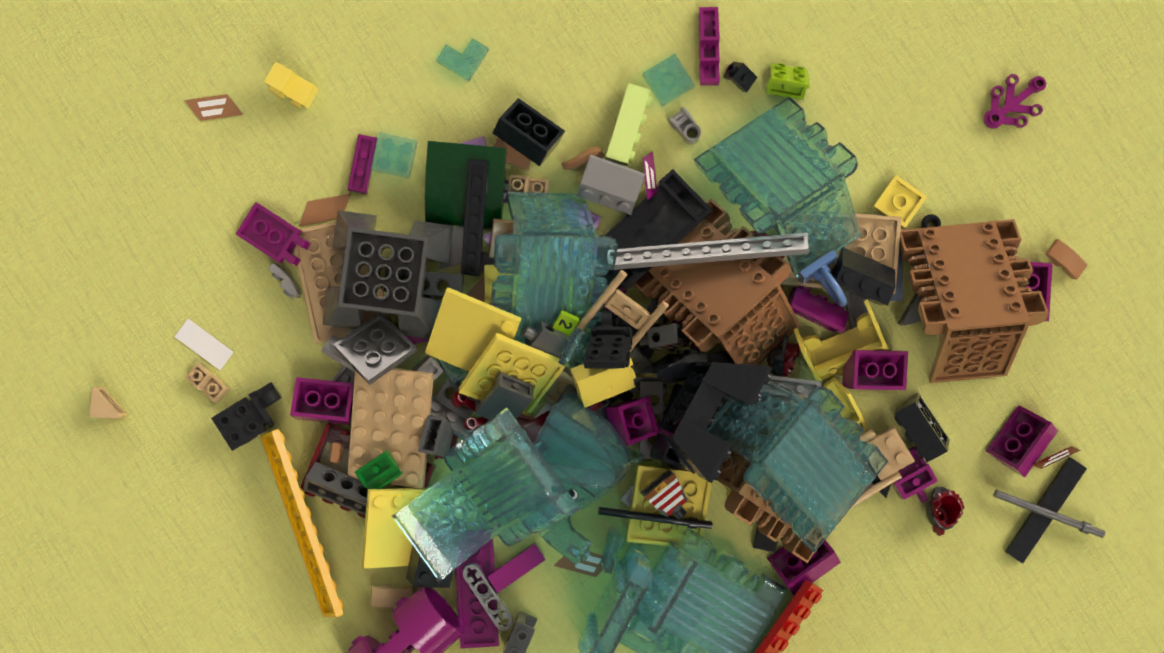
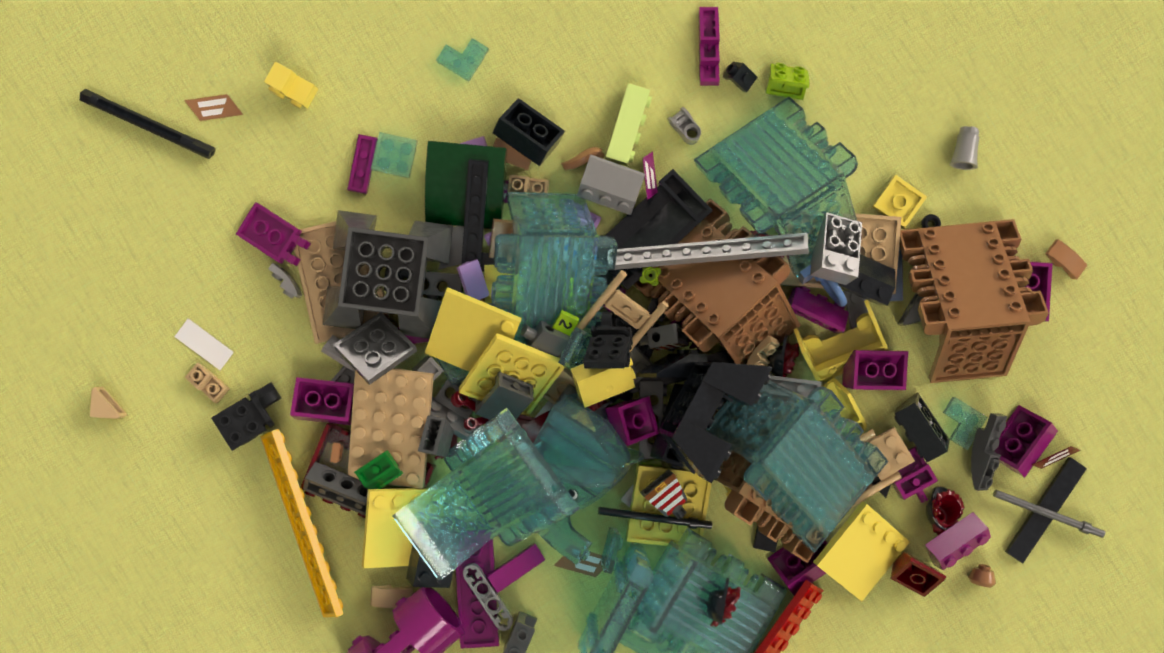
medium nougat sticker [299,193,351,226] -> none
clear light blue plate [642,54,695,107] -> none
magenta plant [983,74,1046,129] -> none
none -> black piece [79,89,216,159]
none -> lavender slope [457,260,489,300]
none -> lime plate [640,267,661,286]
none -> hair [706,578,741,627]
none -> tan slope [746,336,780,366]
none -> light grey slope [810,212,862,285]
none -> light yellow plate [813,501,910,601]
none -> dark red slope [890,552,946,597]
none -> magenta slope [925,512,991,570]
none -> clear light blue plate [943,397,988,450]
none -> light grey plant [950,126,980,170]
none -> medium nougat cone [968,564,996,588]
none -> dark grey slope [971,413,1007,491]

